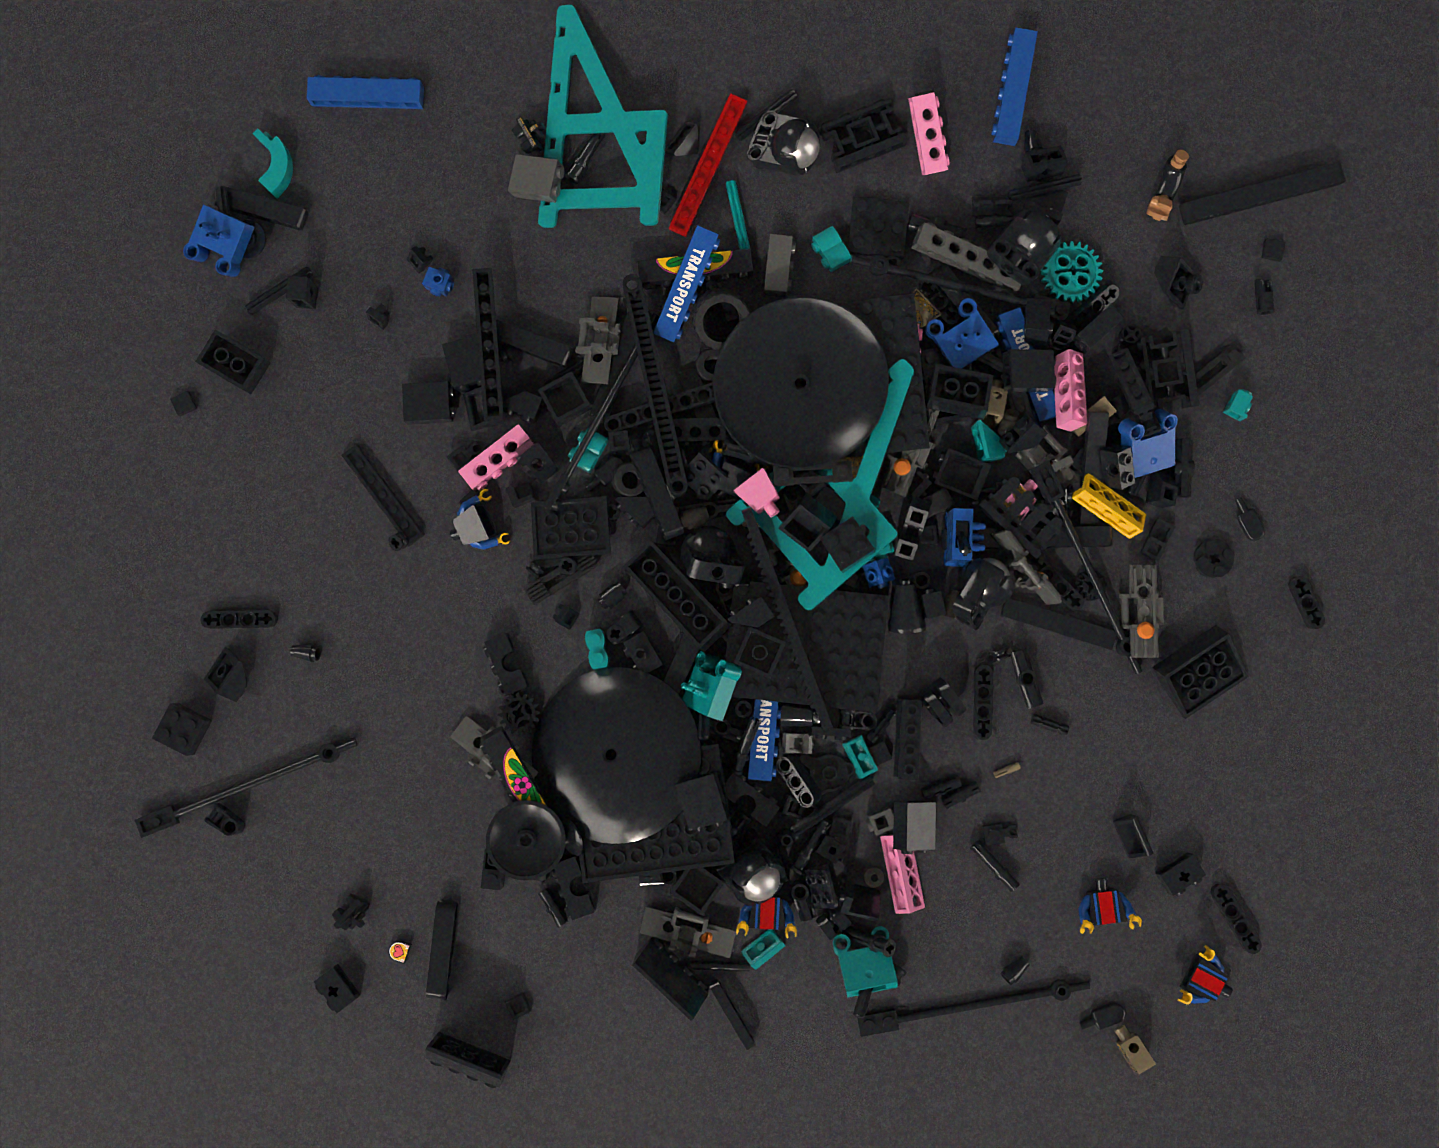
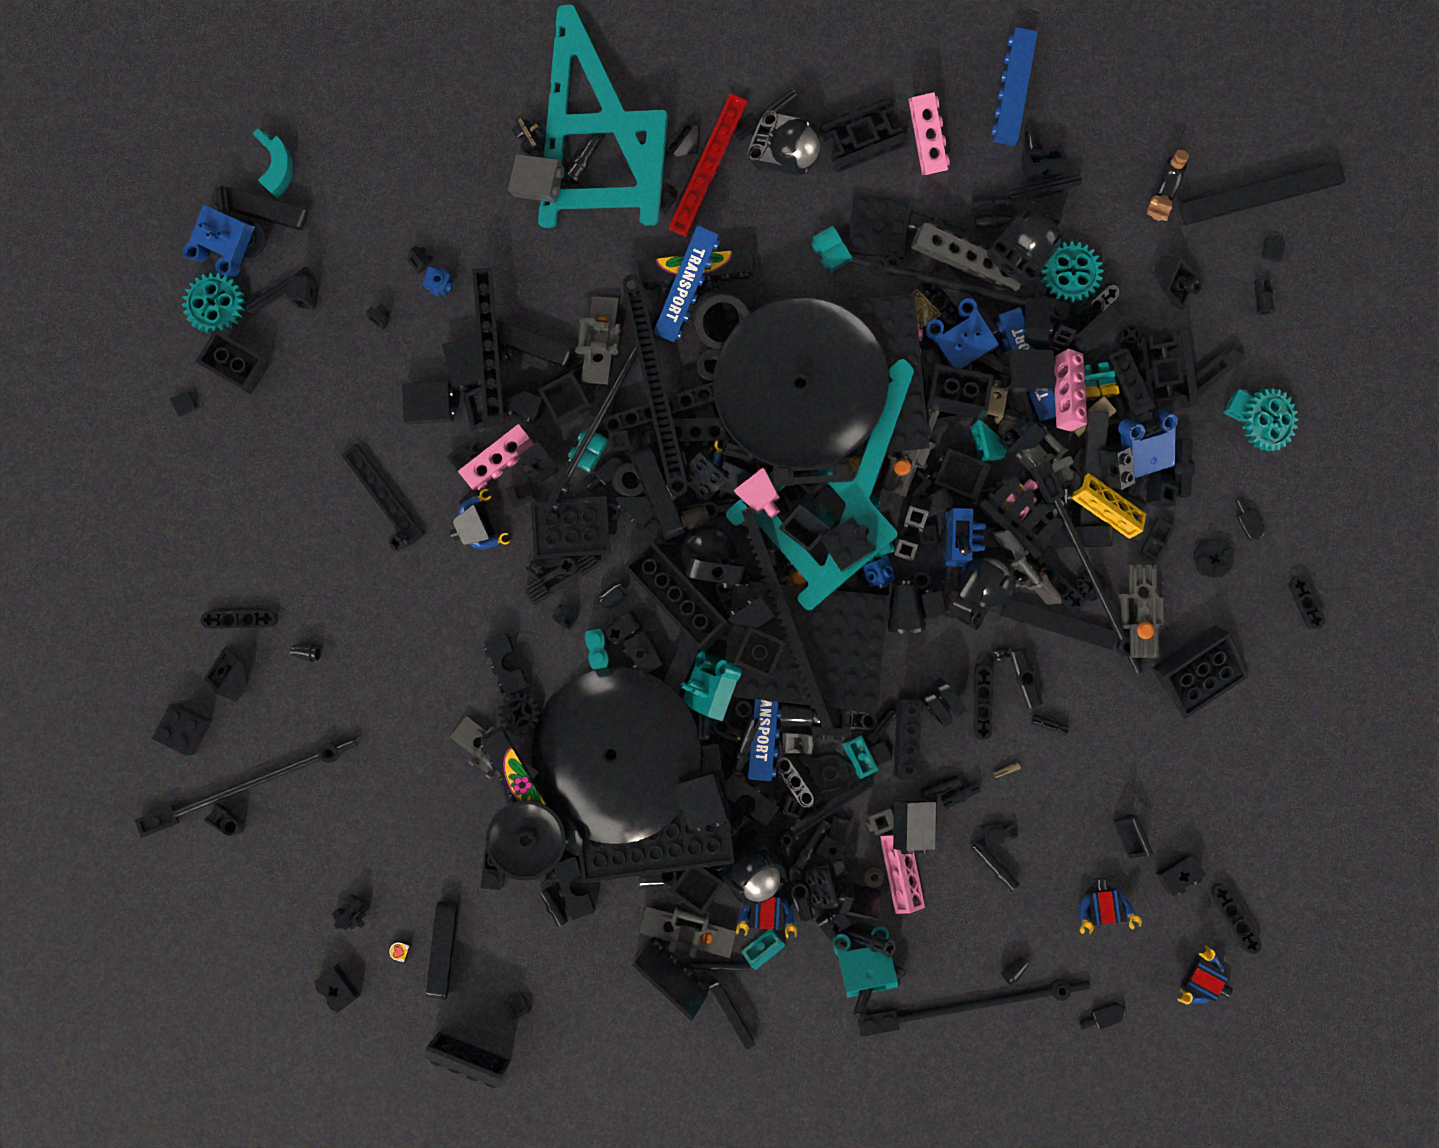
blue brick [307,75,424,109] -> none
teal axle [726,180,750,250] -> none
dark grey brick [764,234,796,297] -> none
dark tan torso [1115,1025,1156,1074] -> none
none -> teal gear [182,272,246,334]
none -> hips [1084,362,1119,401]
none -> teal gear [1241,388,1299,451]

